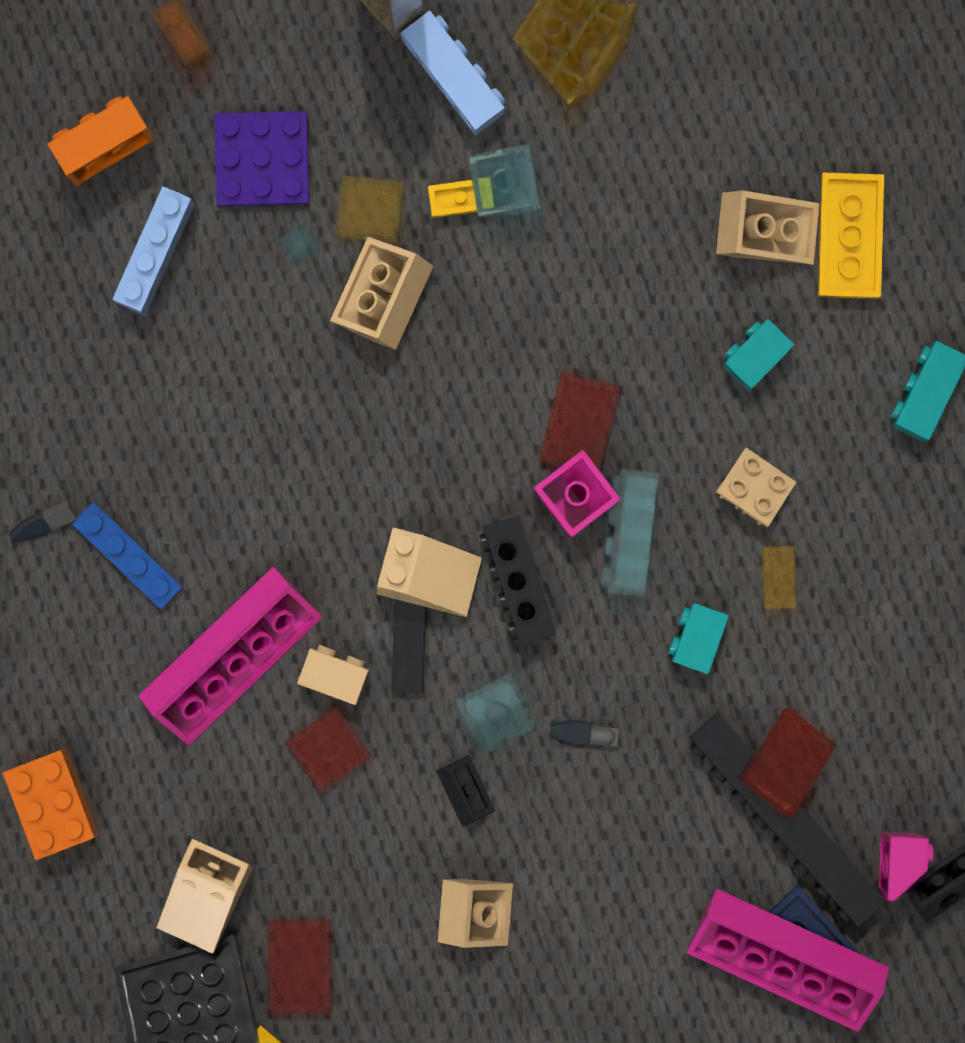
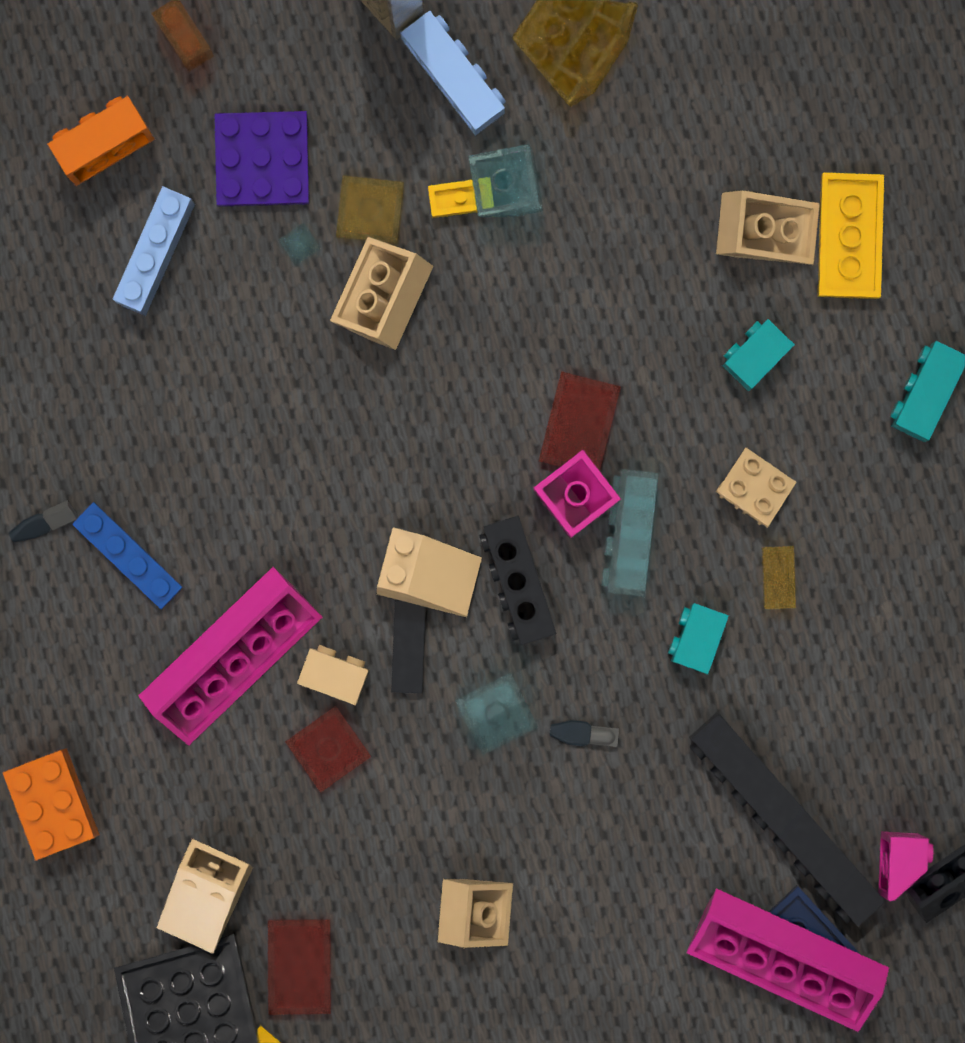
black slope [436,755,495,827] -> none
clear red tile [740,707,836,818] -> none

